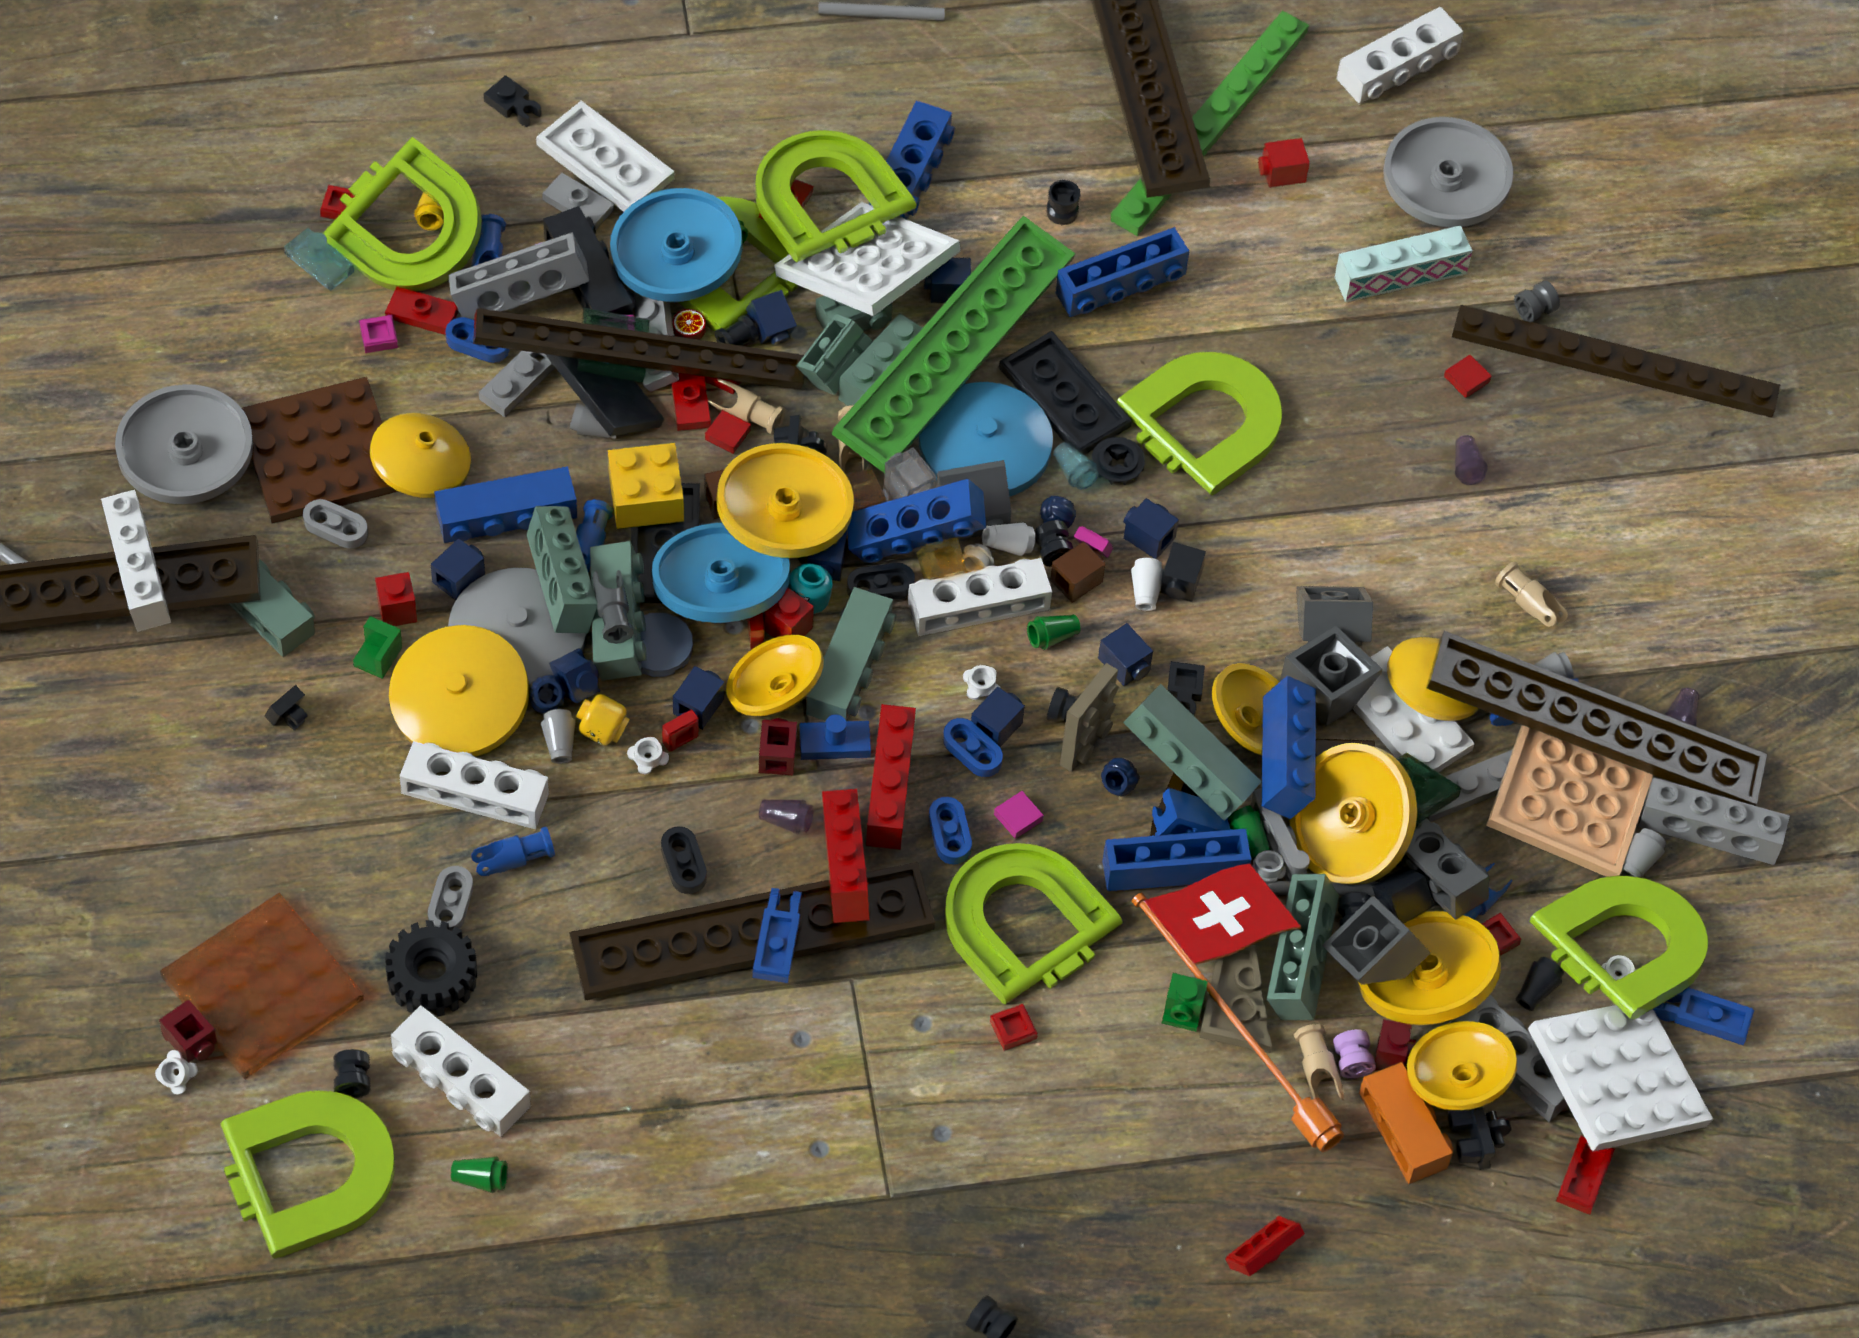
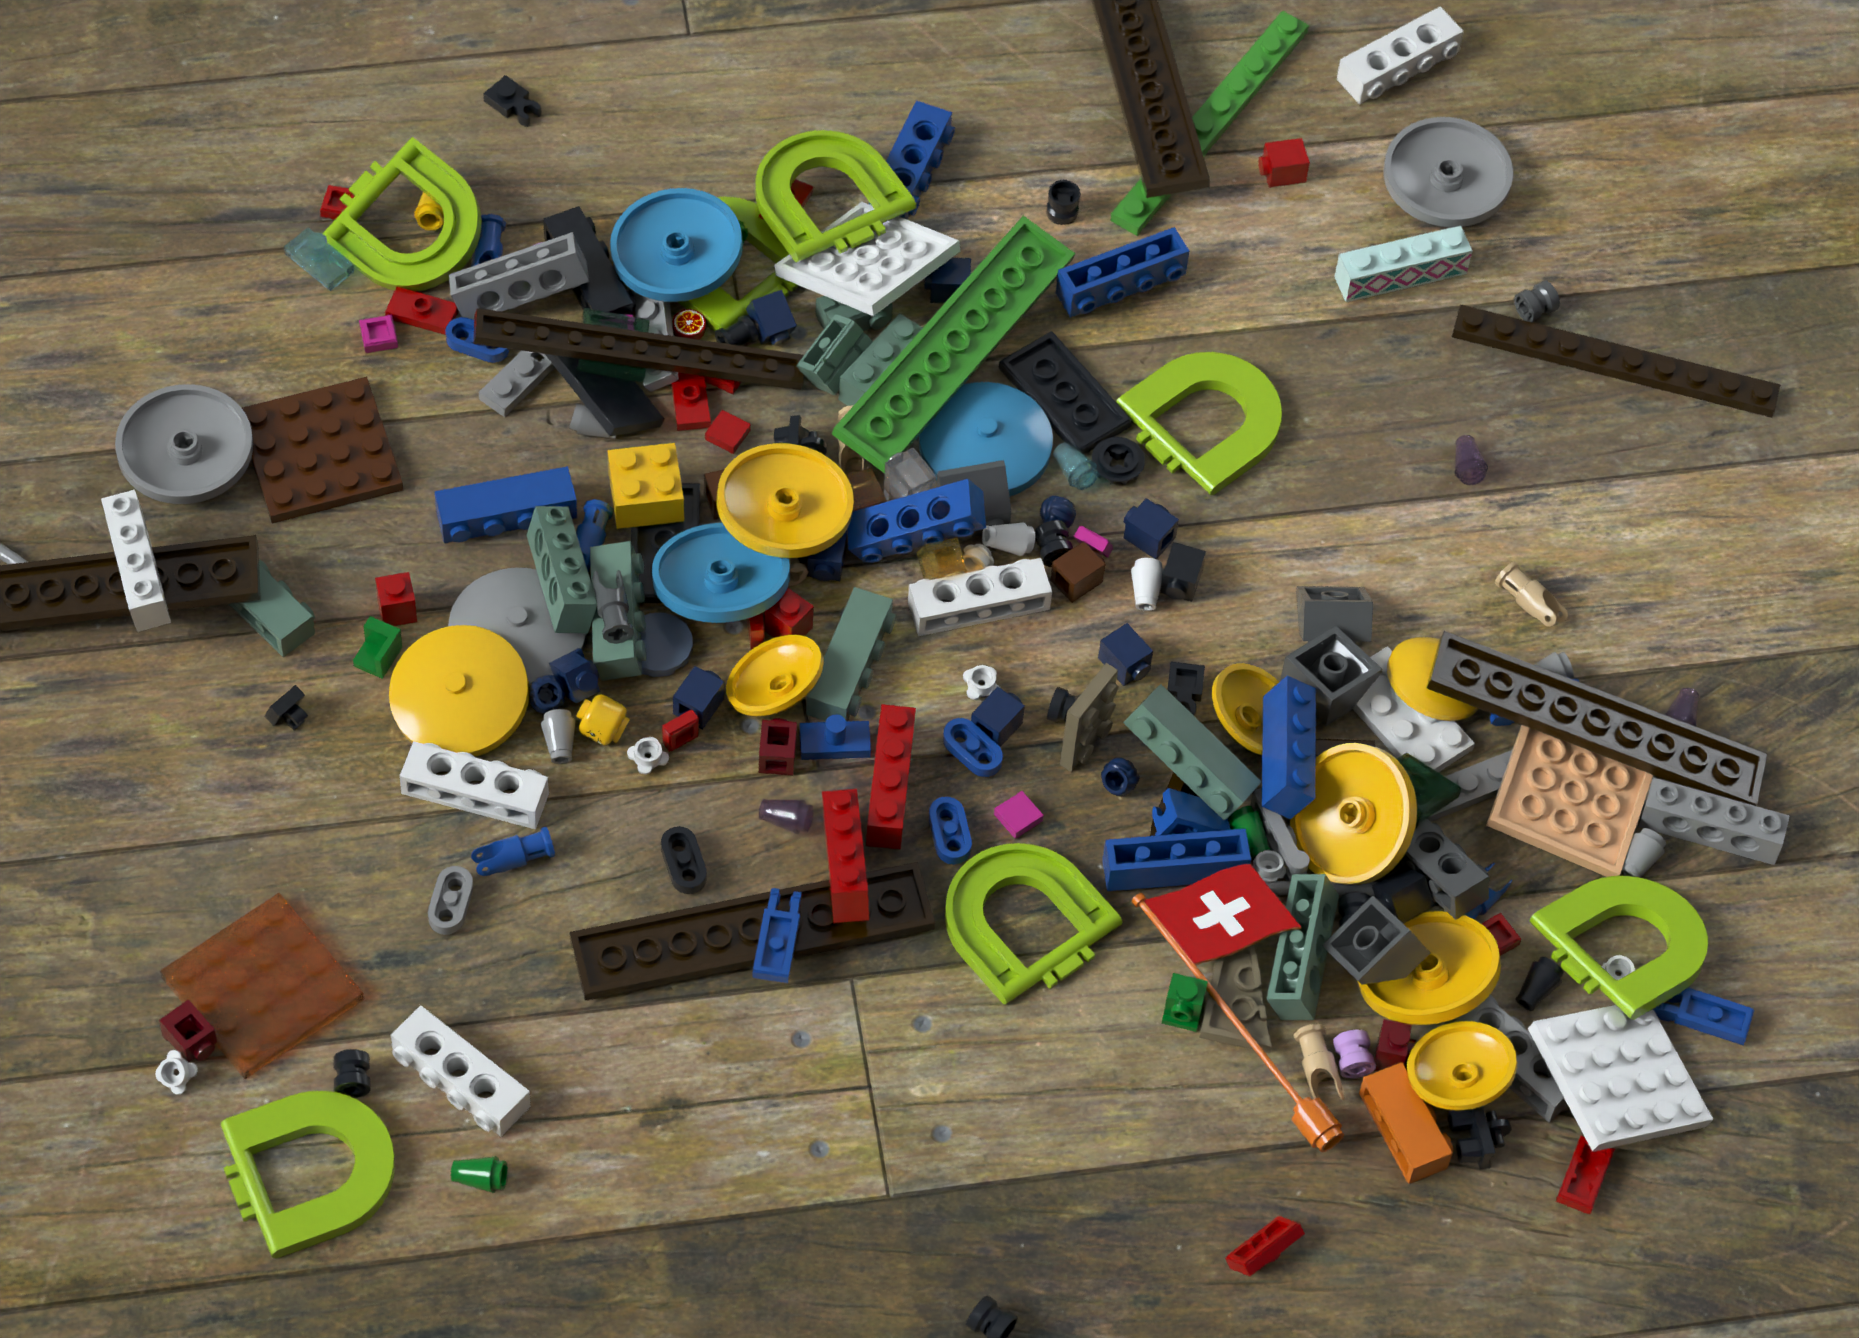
light grey plate [303,499,368,548] -> none
yellow dish [370,413,471,498] -> none
black tyre [385,920,477,1017] -> none
dark blue brick [431,538,485,600] -> none
white plate [536,101,675,212] -> none
light grey plate [542,173,614,229] -> none
tan piece [708,379,786,435] -> none
teal head [788,564,833,614] -> none
light grey bar [818,2,945,21] -> none
black plate [847,563,915,600] -> none
red tile [990,1004,1038,1051] -> none
green cone [1027,614,1081,650] -> none
red tile [1444,354,1492,398] -> none

